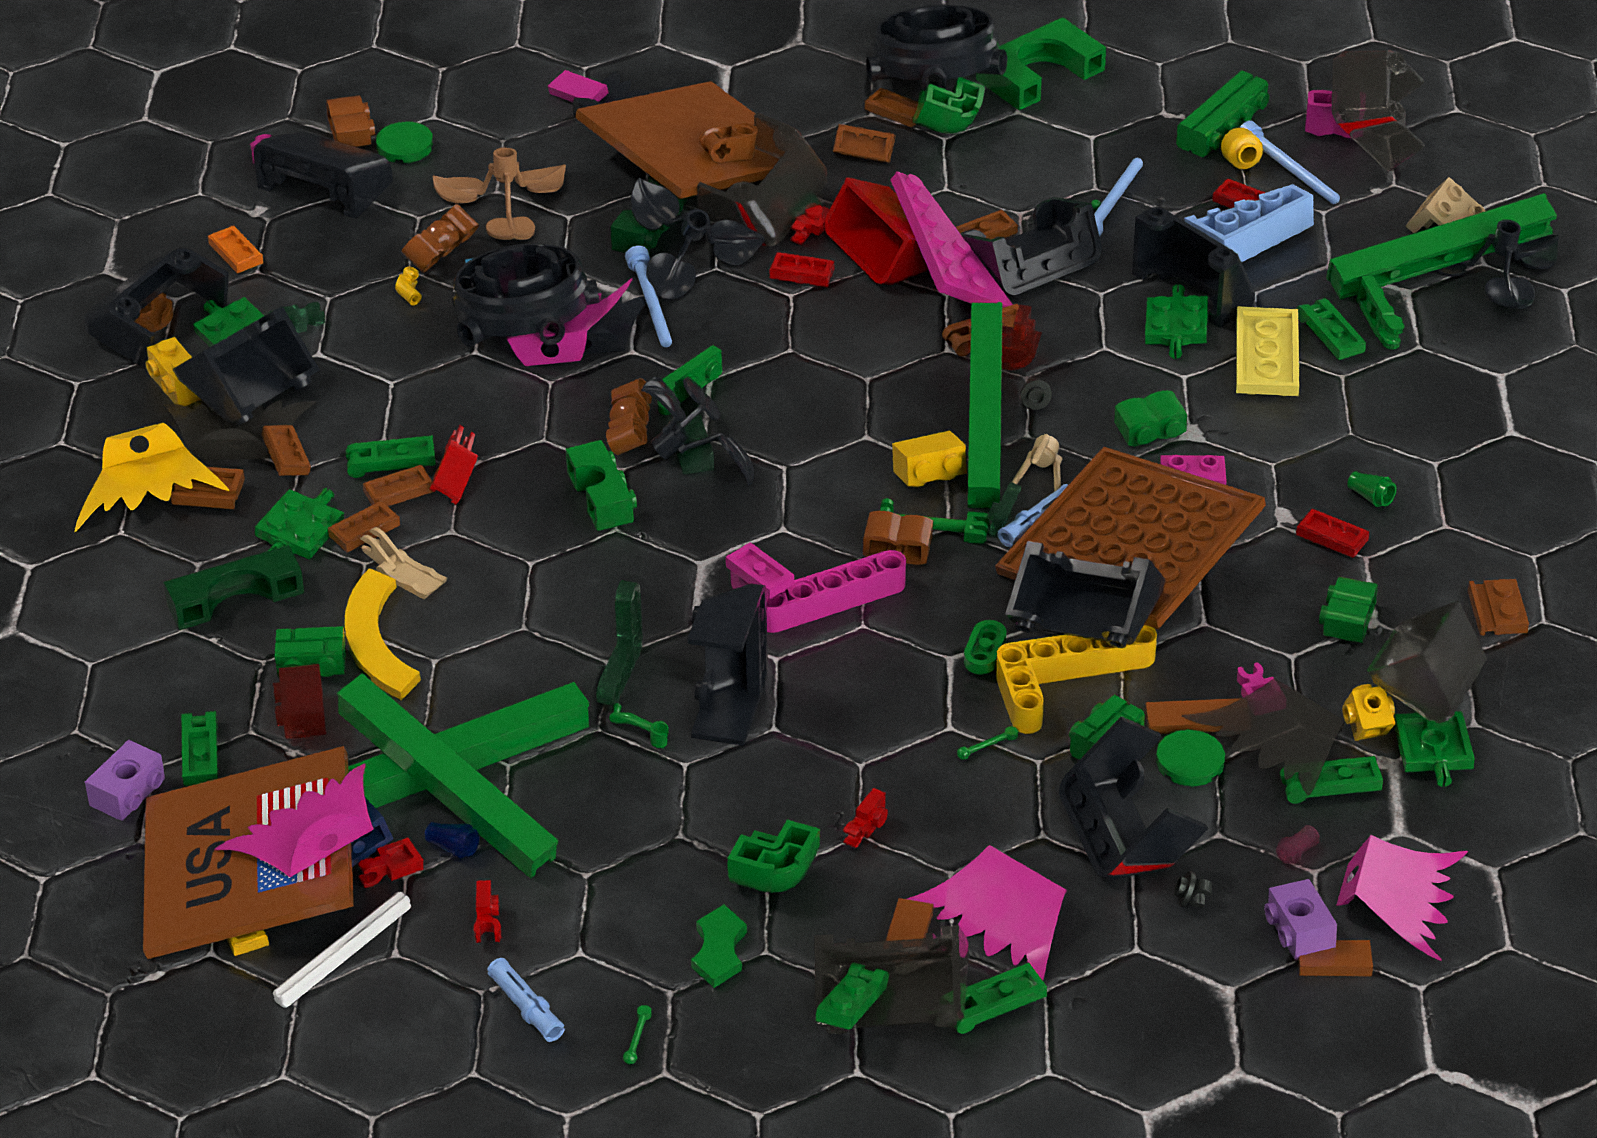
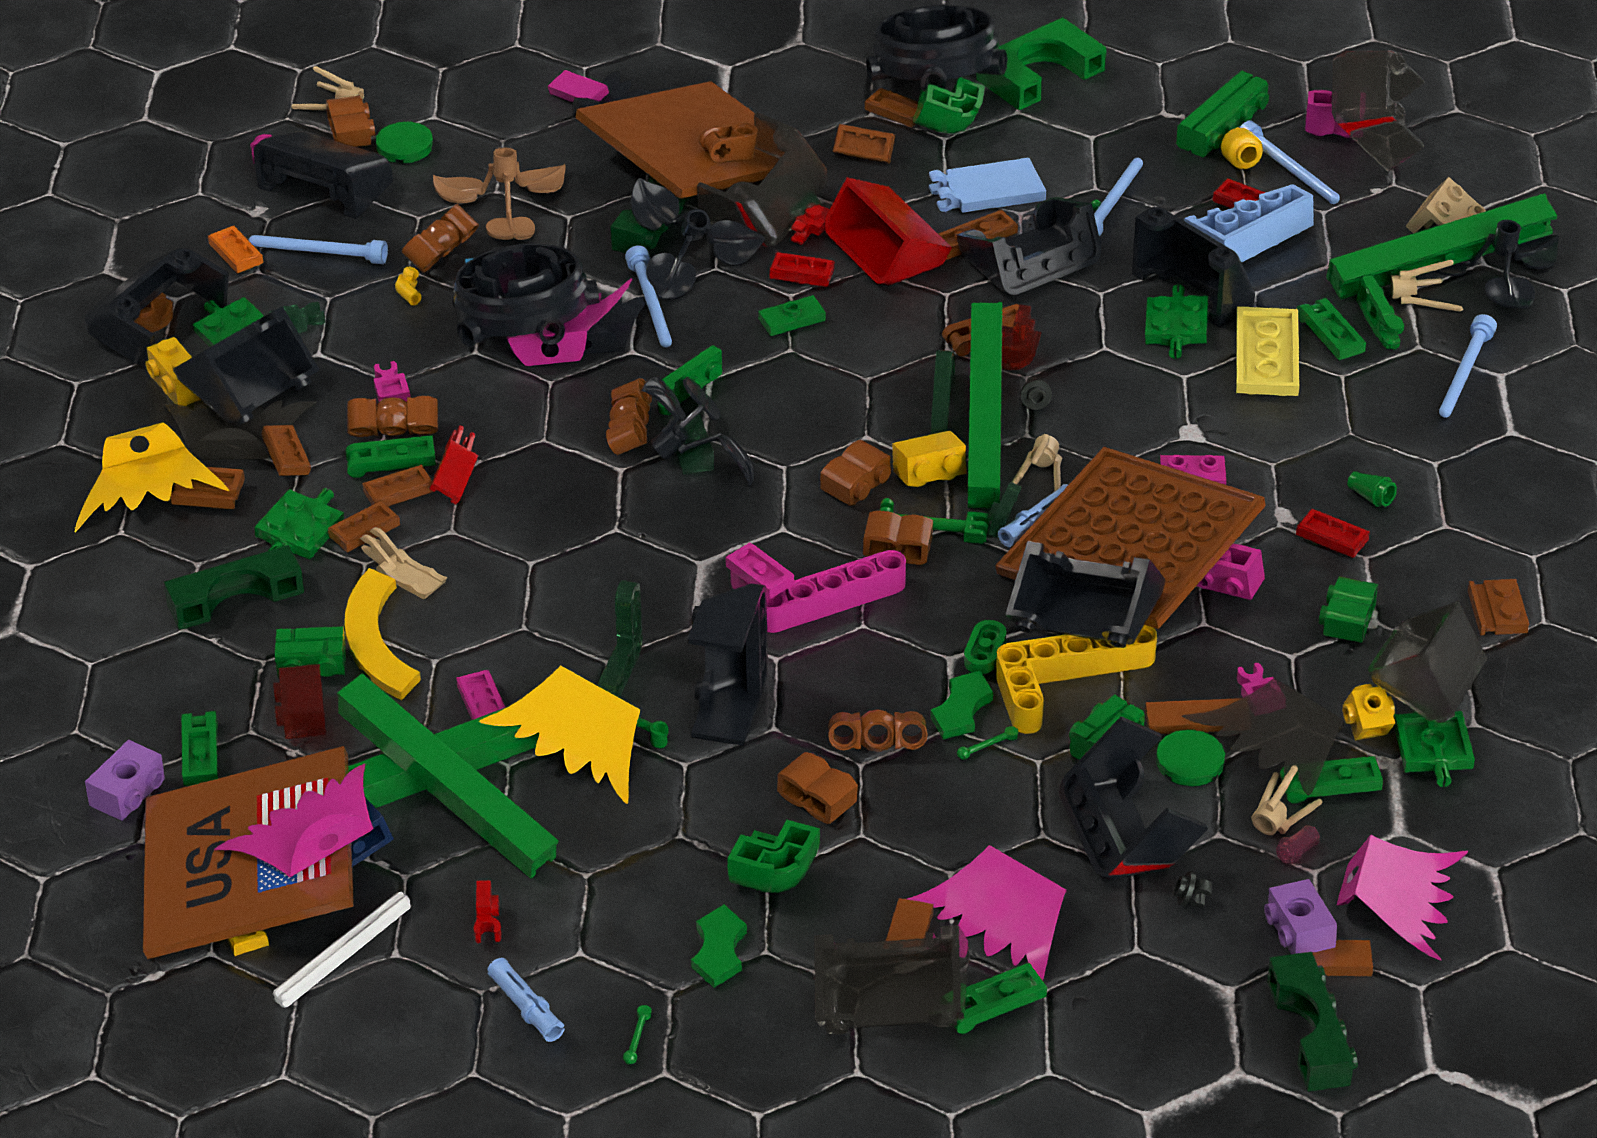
red plate [358,837,424,888] -> none
clear blue cone [425,822,479,858] -> none
green arch [566,440,637,531] -> none
green plate [816,962,889,1030] -> none
red plate [843,788,888,848] -> none
dark pink wing [891,171,1013,308] -> none
green brick [1114,390,1187,446] -> none
none -> light blue piece [249,235,388,265]
none -> tan plant [292,66,364,111]
none -> dark orange piece [347,396,438,437]
none -> dark pink plate [373,361,410,402]
none -> dark pink plate [456,670,505,720]
none -> yellow piece [479,665,640,804]
none -> green plate [758,295,826,336]
none -> dark orange brick [777,752,858,824]
none -> dark orange brick [820,440,891,506]
none -> dark orange piece [828,709,928,752]
none -> light blue tile [929,158,1046,213]
none -> clear green beam [930,350,956,435]
none -> green tile [931,671,993,740]
none -> dark pink brick [1197,543,1265,600]
none -> tan plant [1251,765,1322,835]
none -> dark green arch [1267,951,1358,1092]
none -> tan plant [1390,260,1463,312]
none -> light blue piece [1439,314,1497,418]

